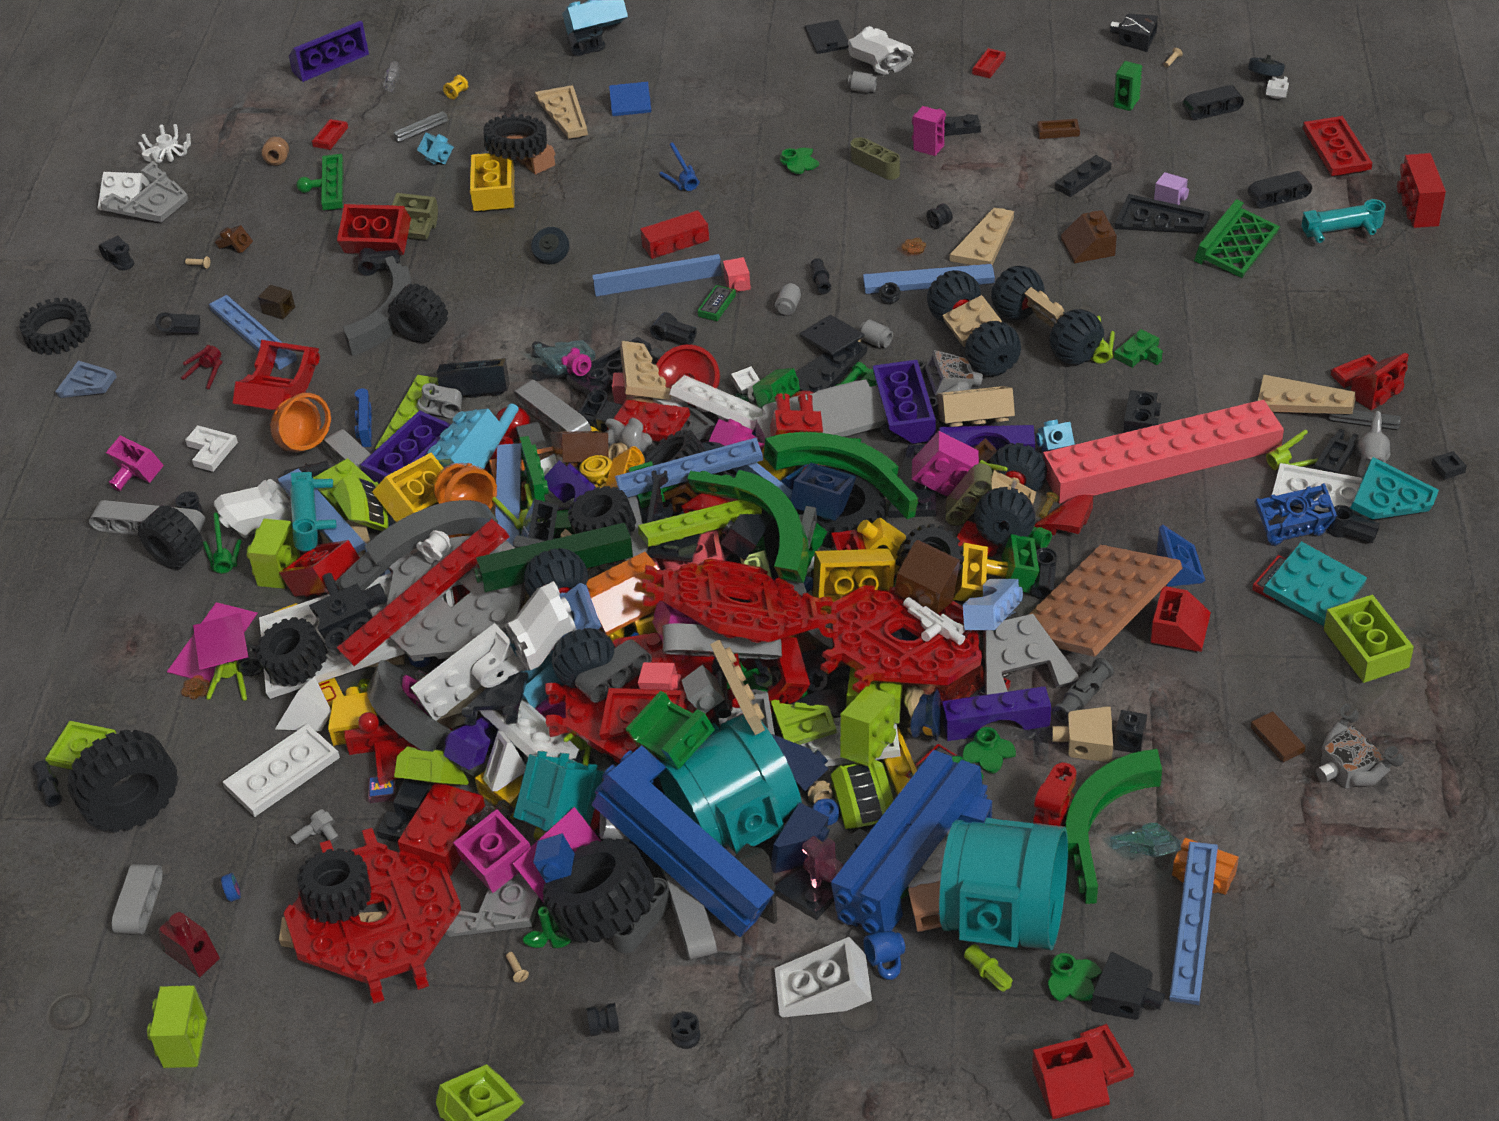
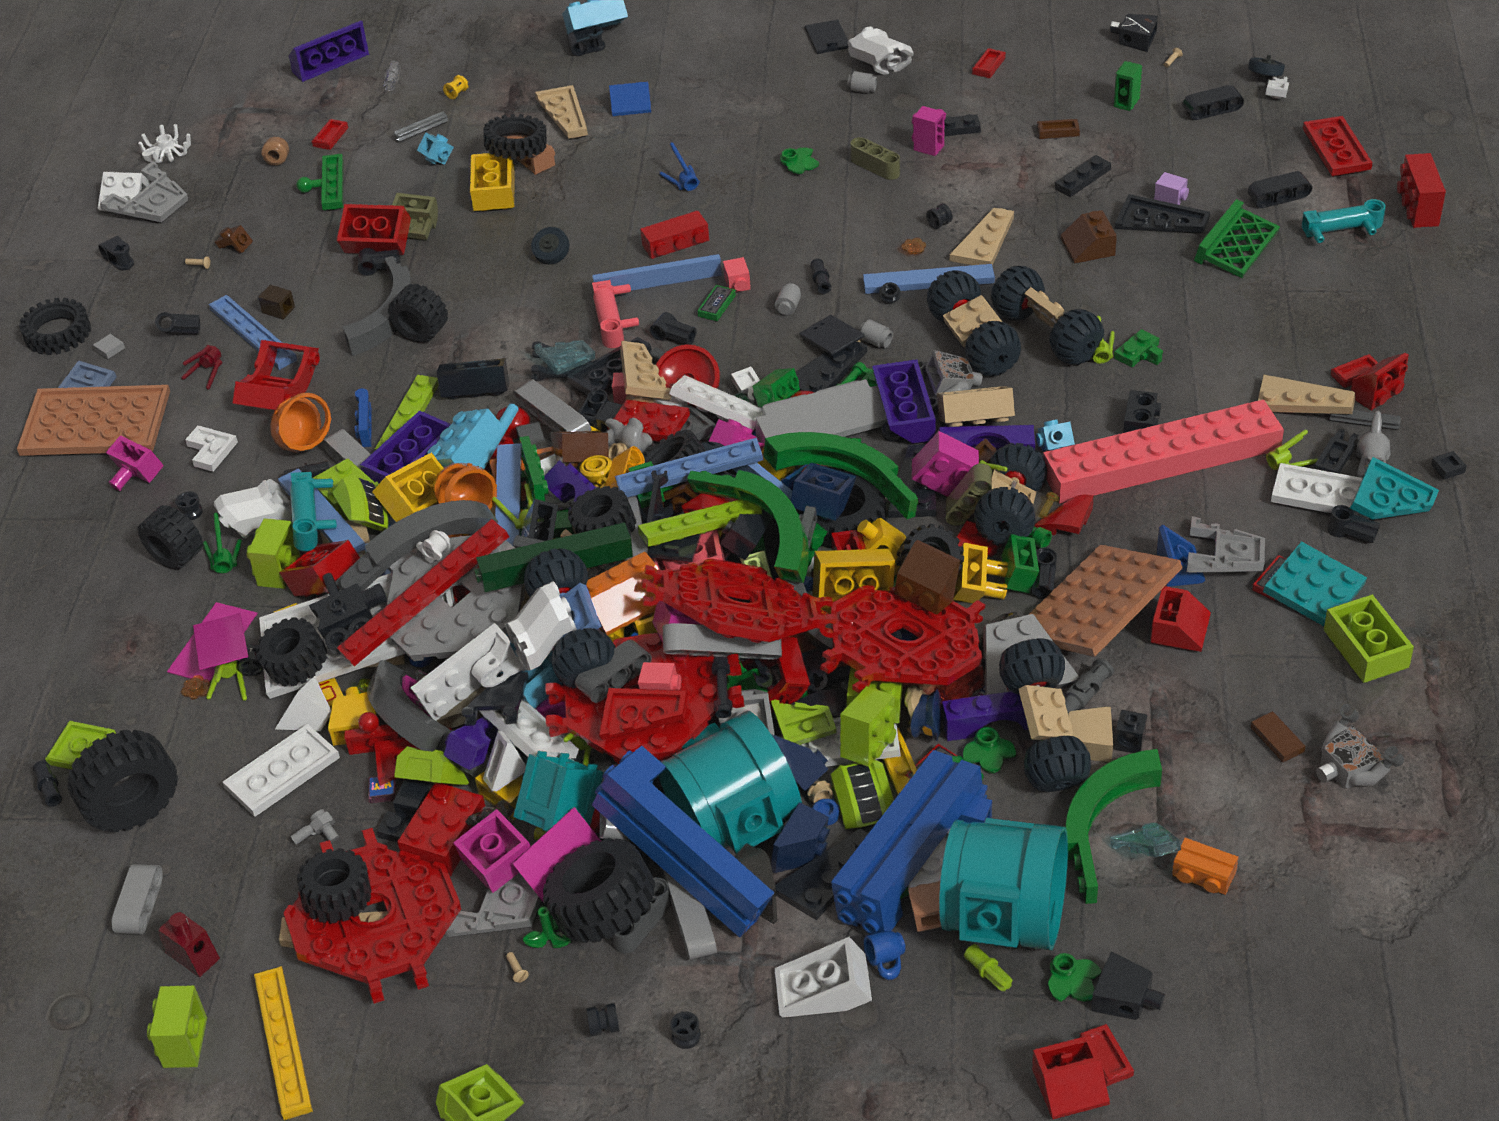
light grey beam [89,500,205,535] -> none
blue tile [221,873,241,902] -> none
light grey piece [417,383,462,418] -> none
blue brick [533,833,575,883] -> none
dark pink brick [561,348,591,376] -> none
green panel [626,691,715,769] -> none
light grey brick [681,665,725,714] -> none
tan wing [710,639,765,735] -> none
red brick [770,393,823,436] -> none
clear pink hips [802,836,843,889] -> none
white piece [903,597,965,645] -> none
light blue arch [963,579,1023,630] -> none
red piece [1033,763,1077,827] -> none
medium blue tile [1170,841,1218,1005] -> none
blue piece [1254,483,1337,546] -> none
none -> nougat plate [17,385,170,456]
none -> light grey tile [93,334,125,359]
none -> yellow tile [254,966,313,1120]
none -> coral piece [592,280,639,348]
none -> black plate [999,638,1091,792]
none -> light grey wing [1186,516,1265,572]

